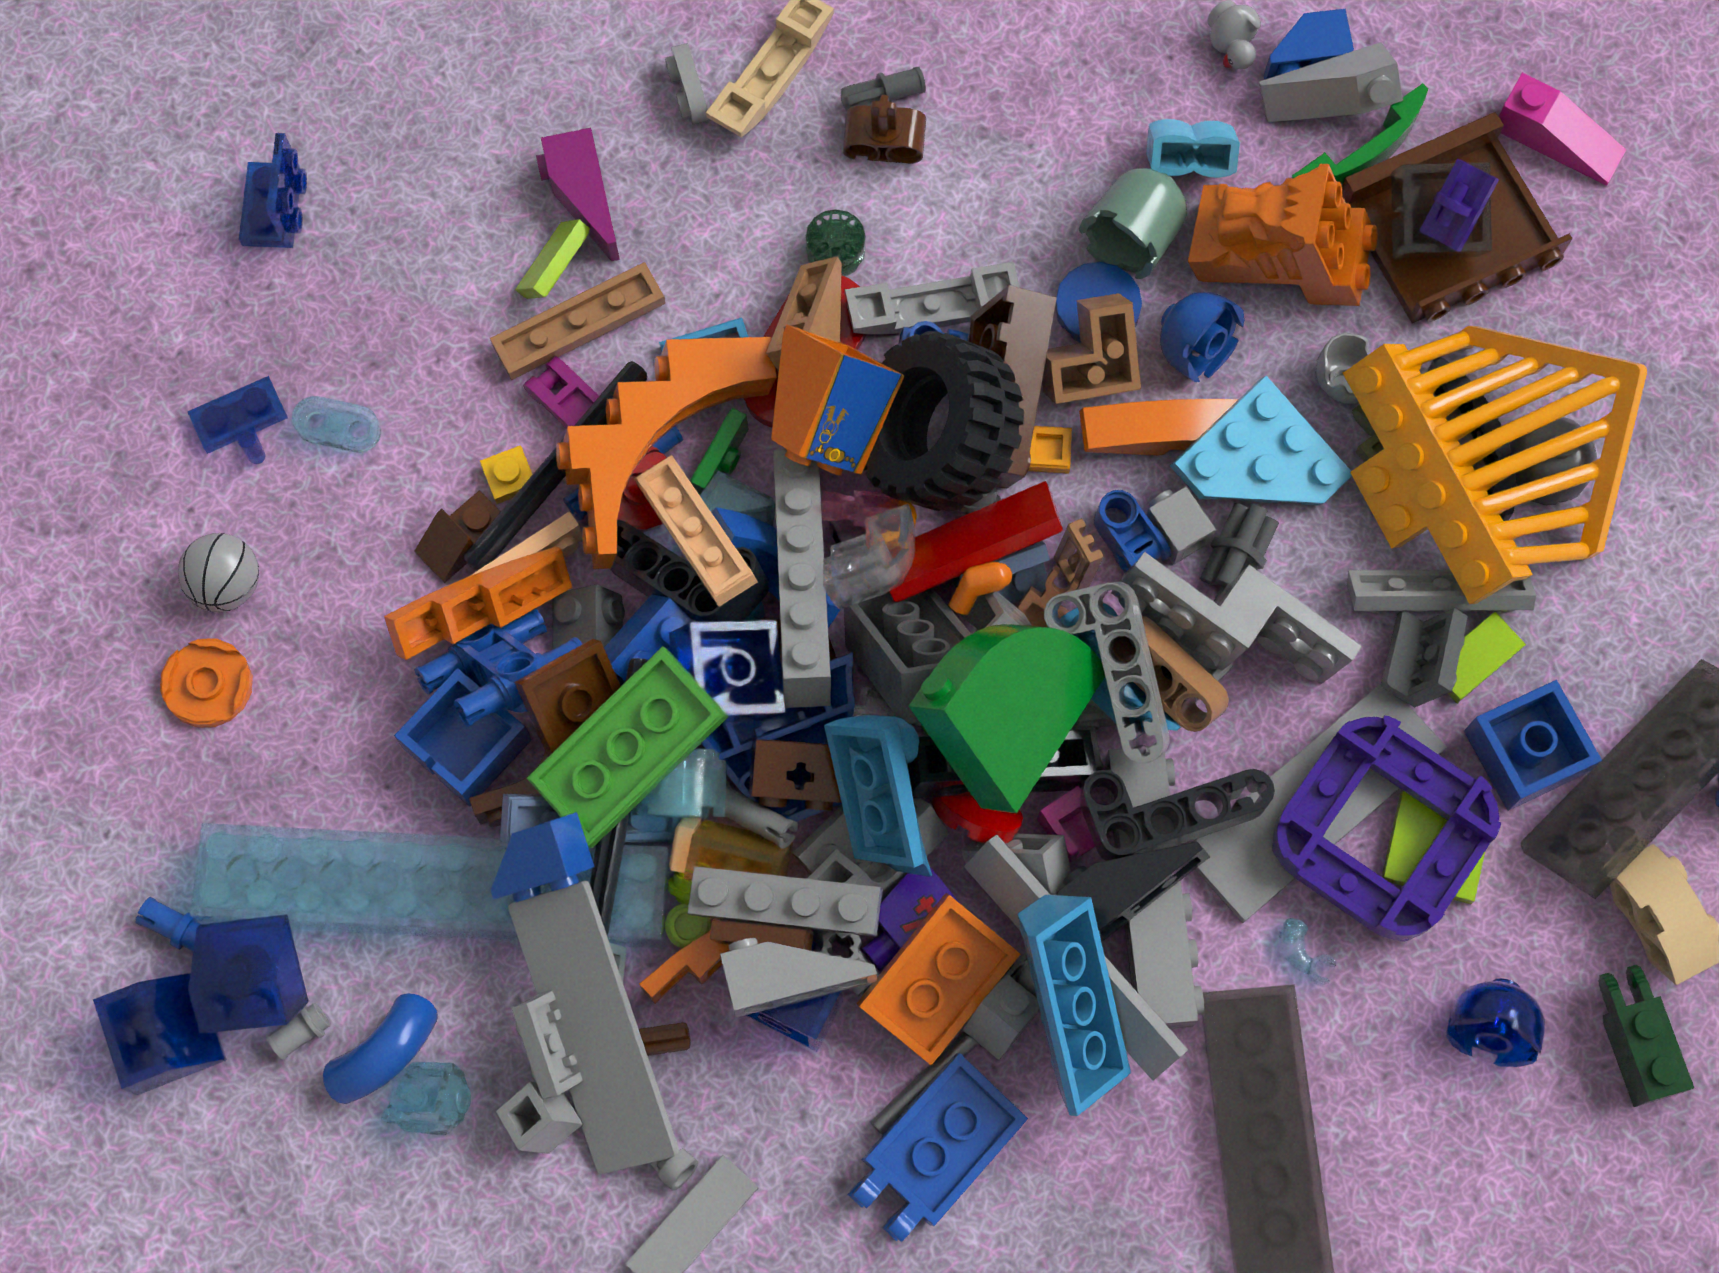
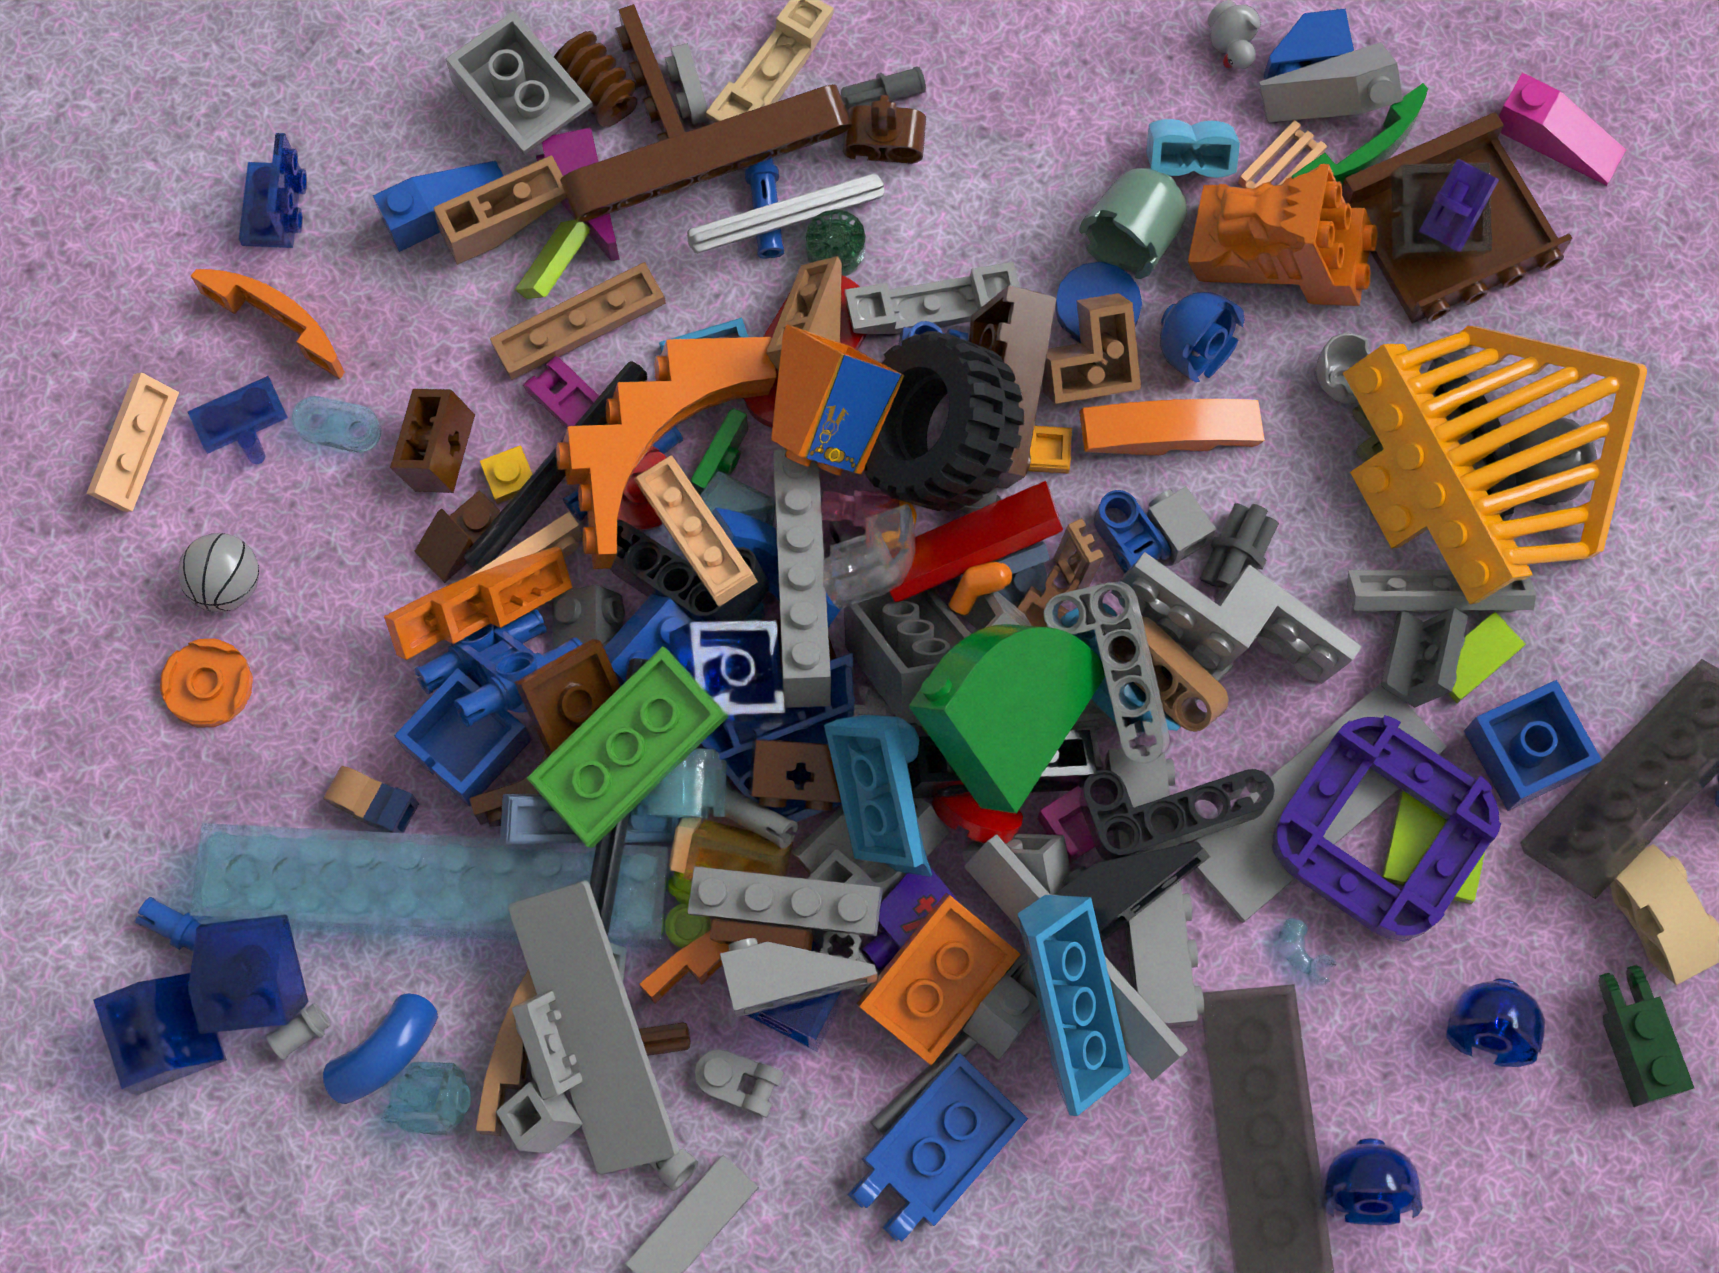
blue slope [490,812,595,903] -> none
medium azure plate [1170,376,1352,505] -> none
none -> light nougat plate [86,373,179,512]
none -> orange slope [191,269,345,379]
none -> leg [323,766,419,840]
none -> blue slope [372,160,504,252]
none -> reddish brown brick [390,389,475,493]
none -> medium nougat slope [433,155,567,265]
none -> light grey slope [446,11,593,155]
none -> medium nougat slope [476,969,537,1136]
none -> reddish brown piece [554,31,637,127]
none -> reddish brown beam [560,84,852,222]
none -> reddish brown plate [615,4,685,142]
none -> axle [687,174,884,254]
none -> light grey plate [695,1049,784,1118]
none -> blue pin [745,158,784,259]
none -> light nougat tile [1238,120,1327,189]
none -> clear blue cylinder [1324,1138,1423,1226]

